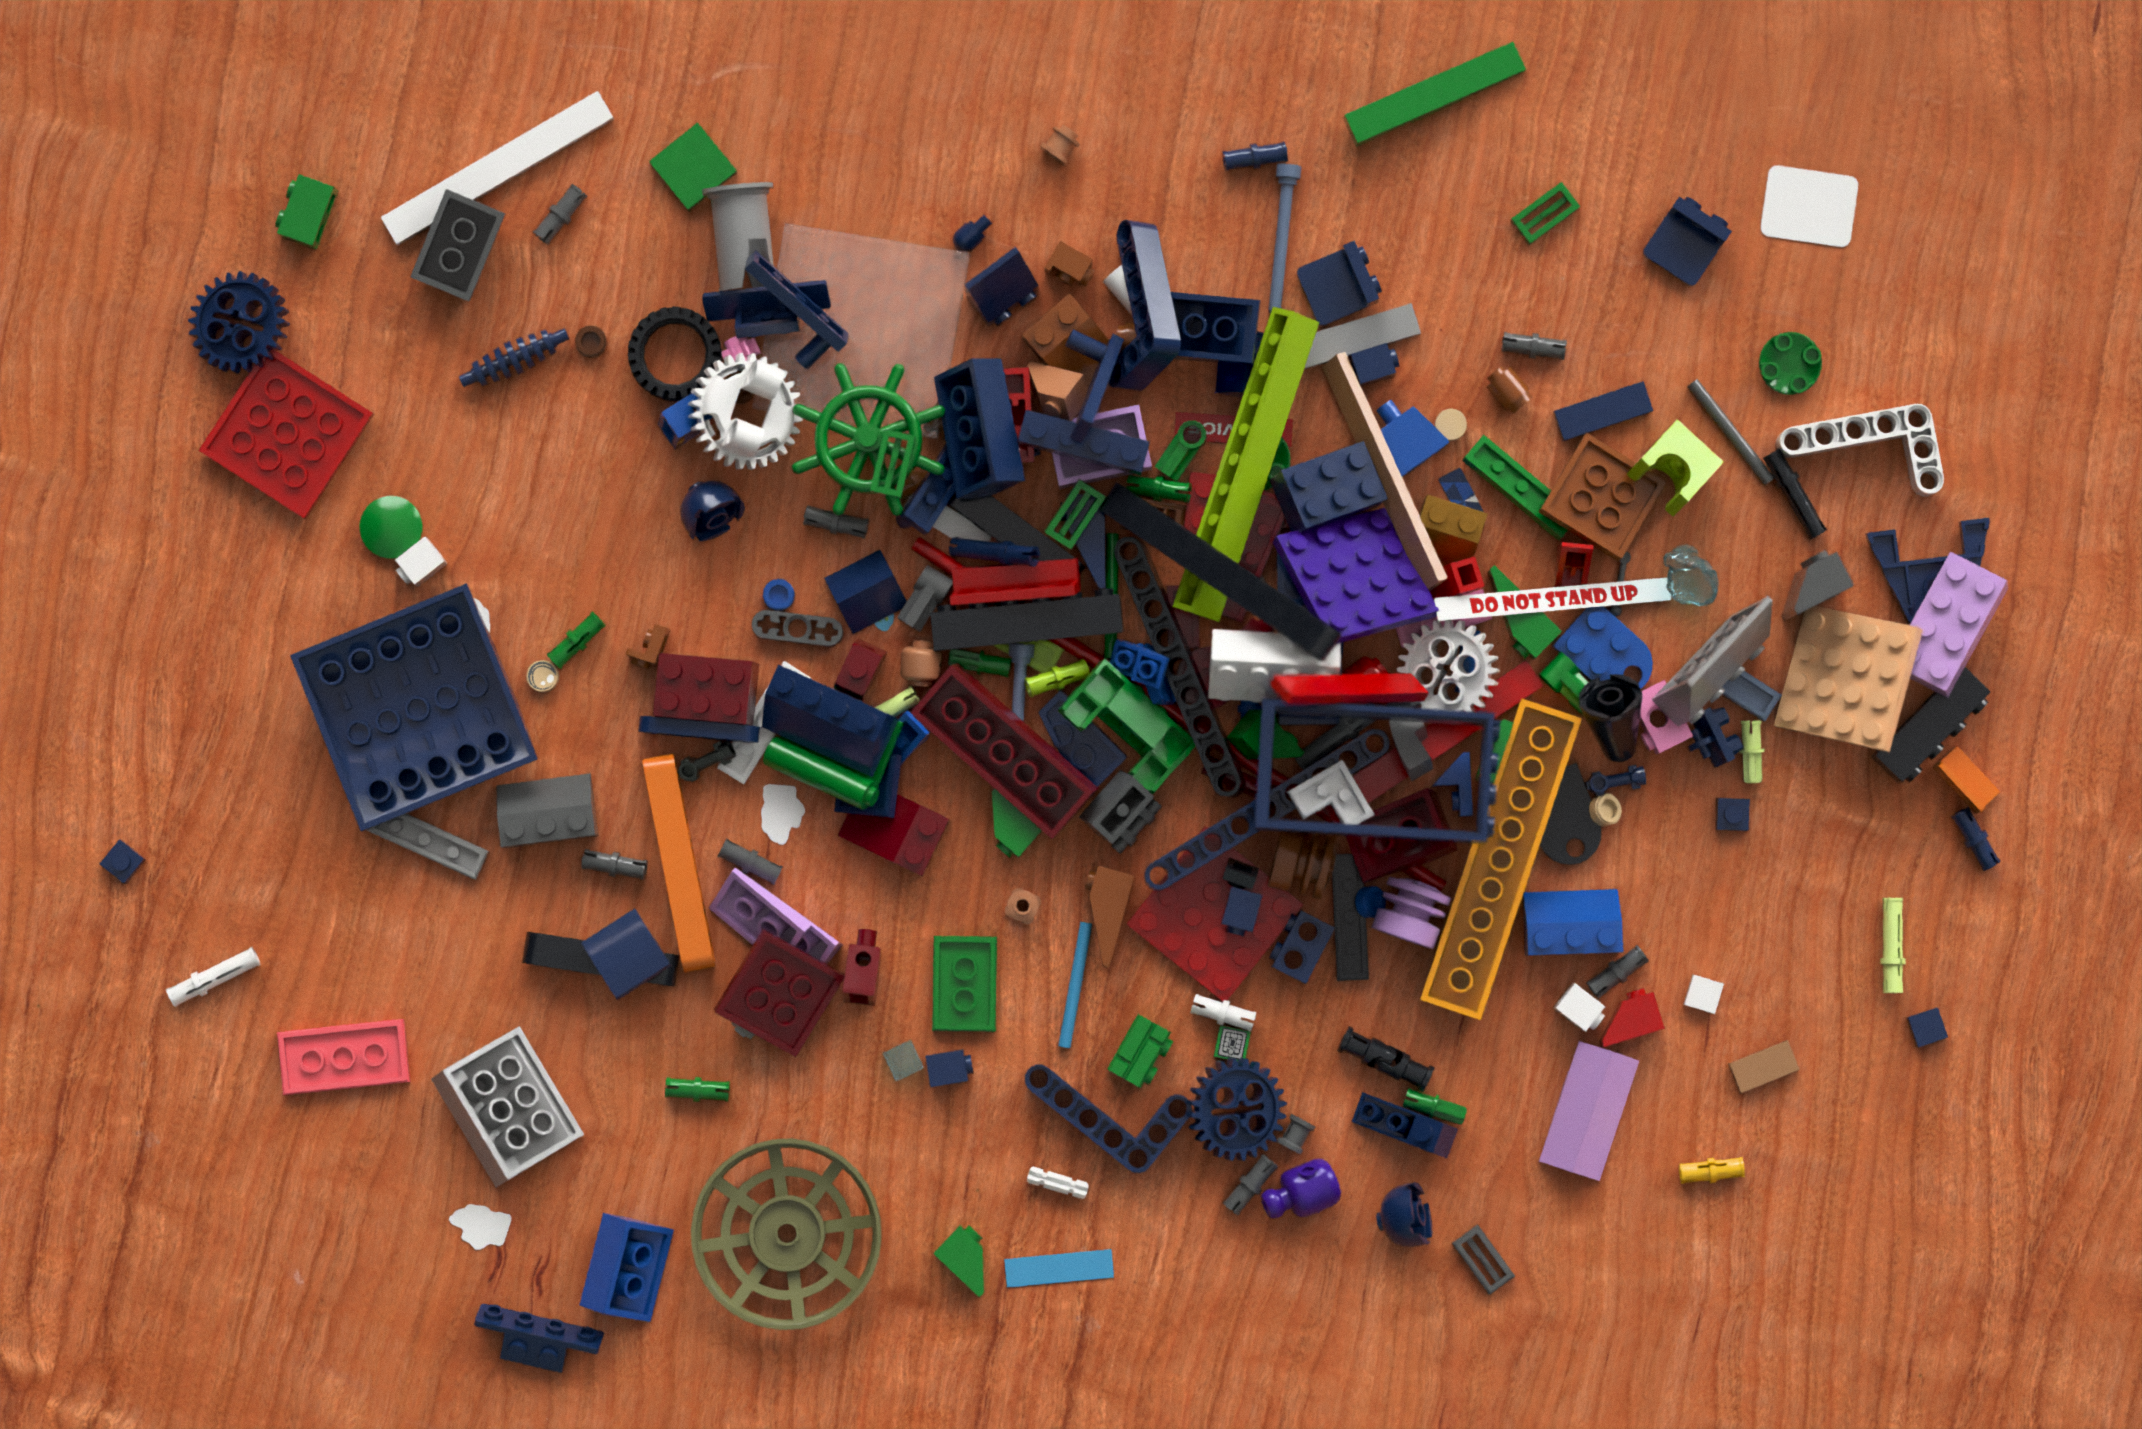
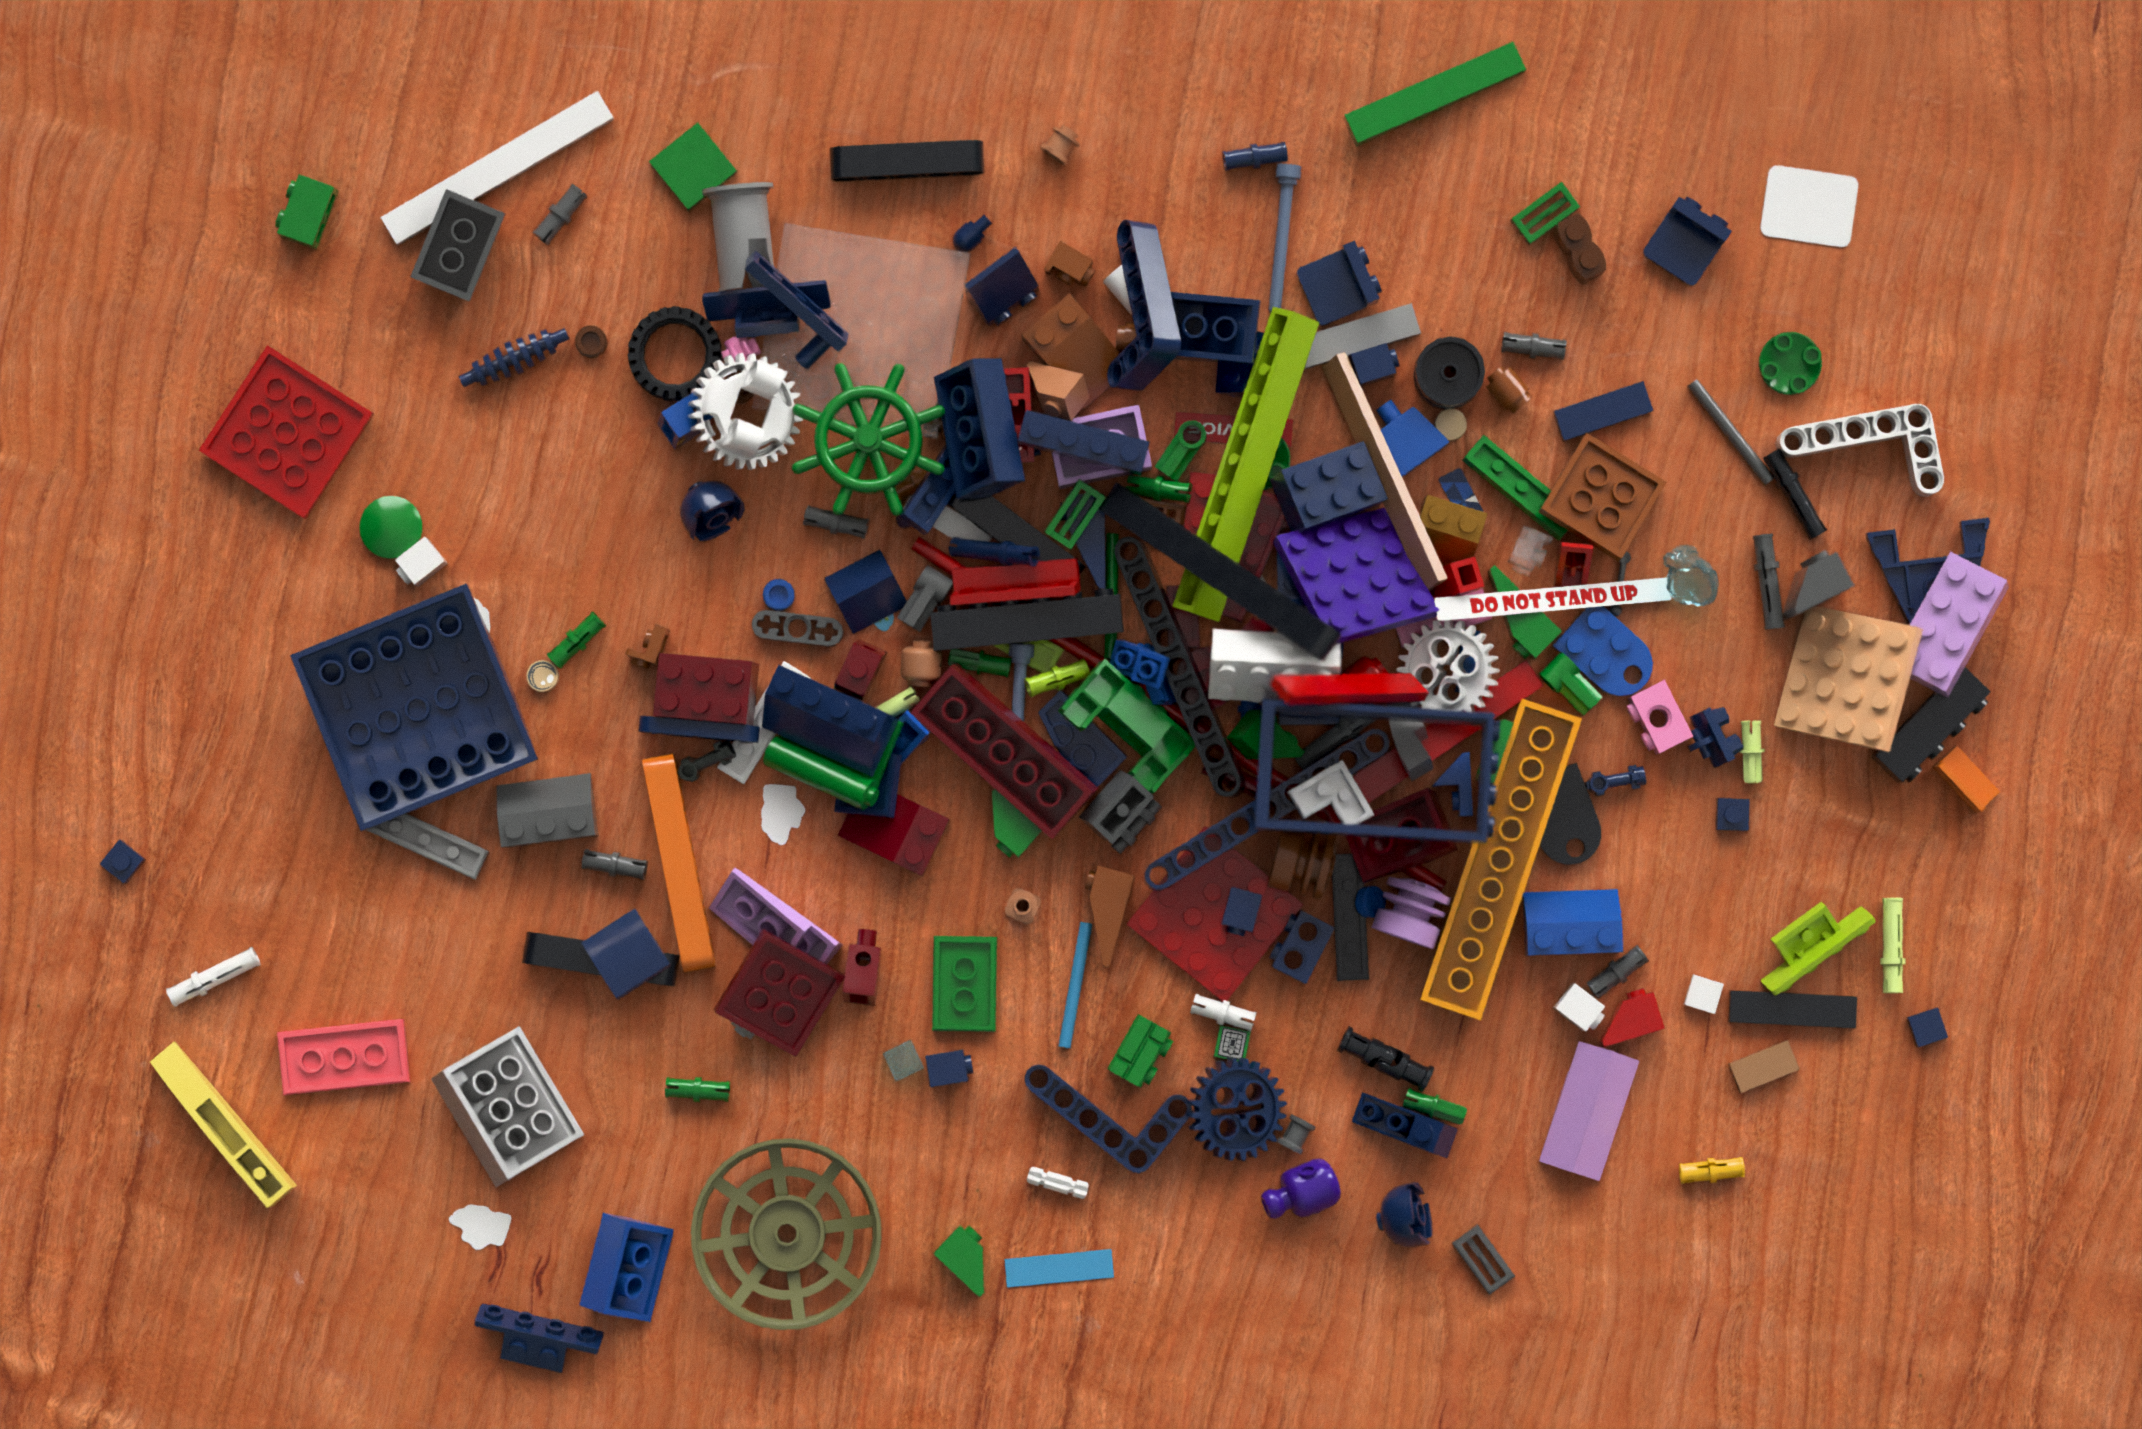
dark blue gear [188,271,290,374] -> none
dark grey pin [717,838,783,885] -> none
green tile [870,429,916,499] -> none
dark blue piece [1065,329,1124,443] -> none
black plate [1222,858,1259,889] -> none
dark grey pin [1223,1154,1278,1216] -> none
black cone [1579,674,1642,762] -> none
tan tile [1589,793,1622,827] -> none
piece [1627,419,1723,516] -> none
light grey slope [1652,596,1773,726] -> none
sand blue tile [1722,671,1782,722] -> none
dark blue pin [1951,806,2001,871] -> none
none -> light yellow slope [150,1041,297,1208]
none -> black beam [830,140,985,182]
none -> black wheel [1413,336,1485,410]
none -> clear brick [1507,525,1553,577]
none -> reddish brown brick [1554,213,1606,284]
none -> black tile [1728,990,1857,1028]
none -> dark grey pin [1753,534,1785,630]
none -> lime bracket [1761,902,1876,996]

